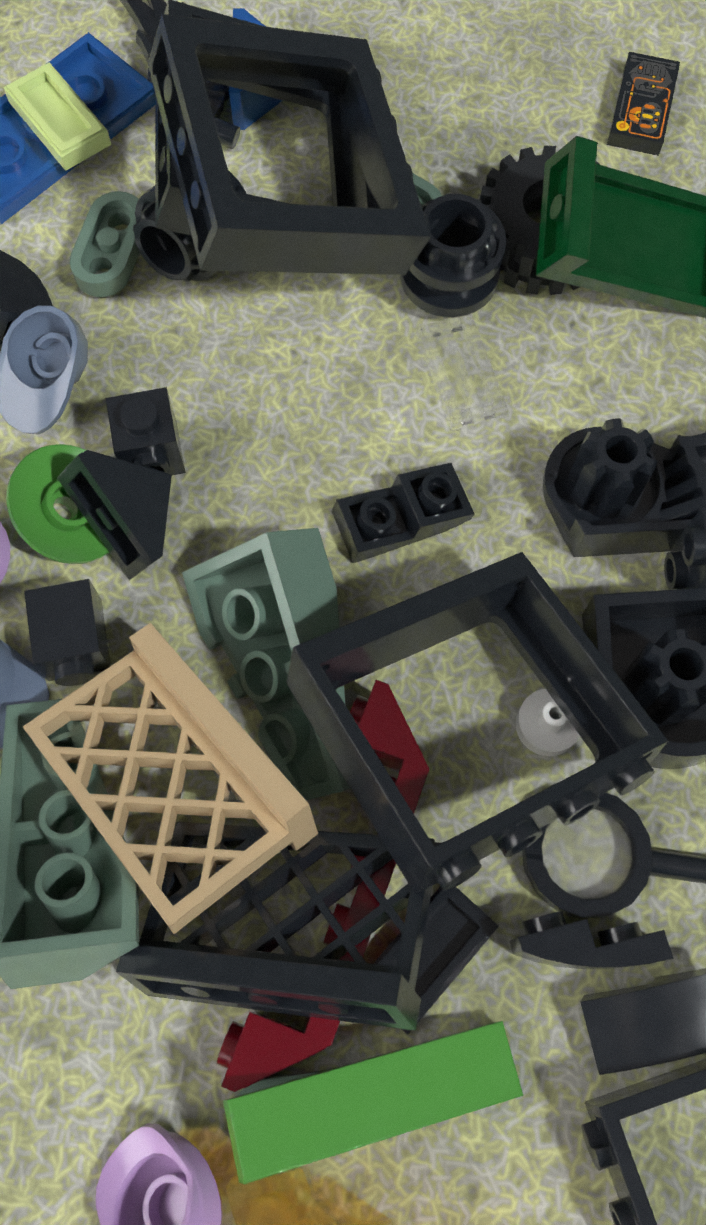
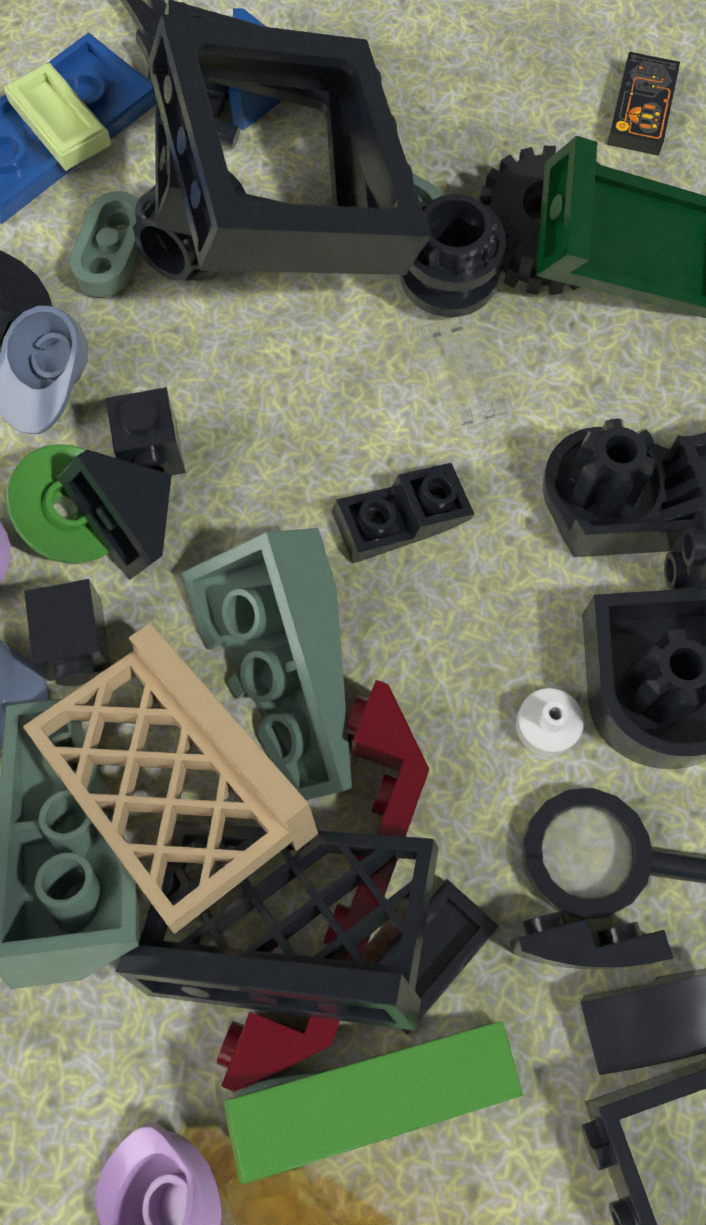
black piece [287,552,668,895] -> none

